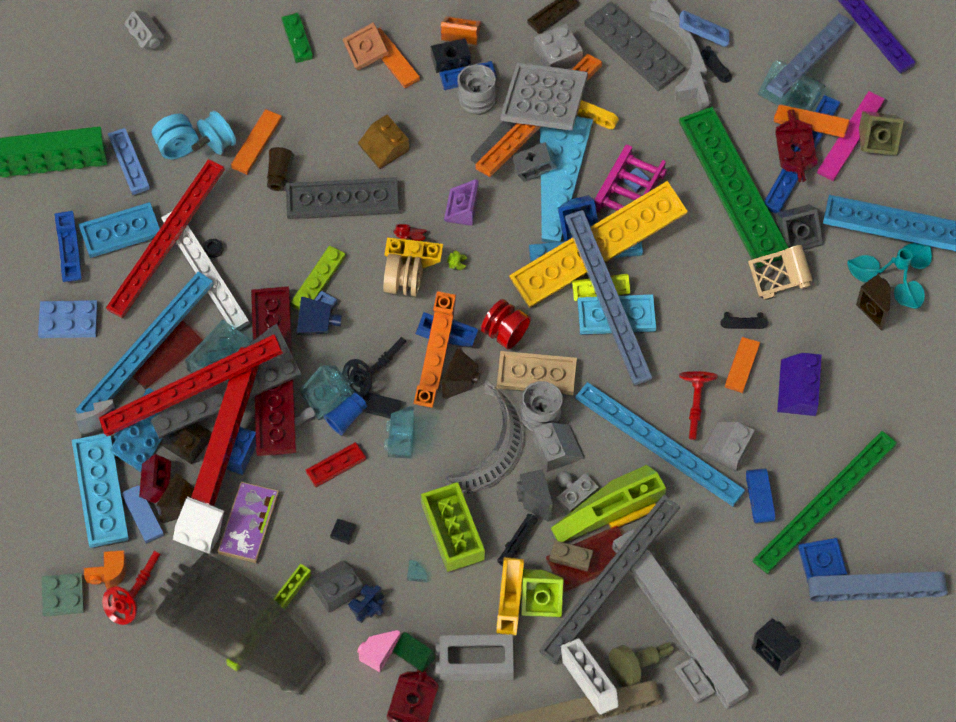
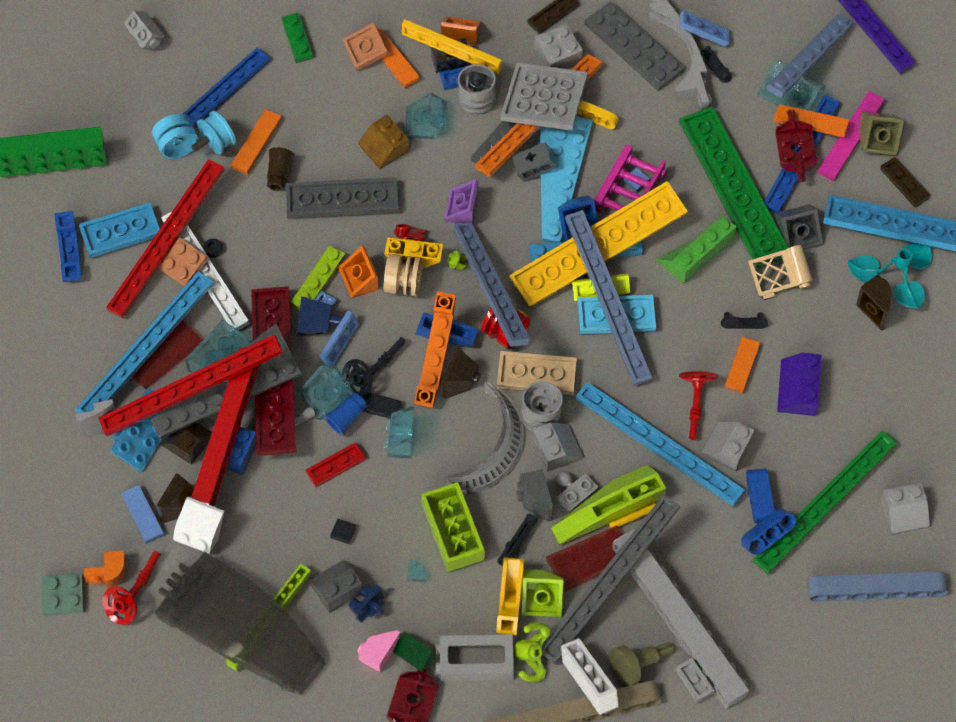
medium blue plate [38,300,98,338] -> none
medium azure plate [72,434,129,548] -> none
medium blue plate [108,128,150,195] -> none
dark red brick [139,454,171,504] -> none
tile [218,482,279,563] -> none
dark tan plate [549,540,593,571] -> none
black brick [752,618,802,676] -> none
blue tile [798,538,847,582] -> none
none -> nougat plate [158,237,209,287]
none -> blue tile [183,47,271,128]
none -> medium blue tile [319,311,360,368]
none -> orange slope [338,246,379,298]
none -> yellow tile [402,19,502,75]
none -> clear light blue slope [405,93,447,139]
none -> sand blue plate [453,222,530,347]
none -> black tile [469,71,488,89]
none -> lime piece [513,622,551,683]
none -> bright green wedge [656,215,736,283]
none -> blue beam [741,508,796,555]
none -> dark brown tile [880,157,930,208]
none -> light grey slope [880,483,930,535]

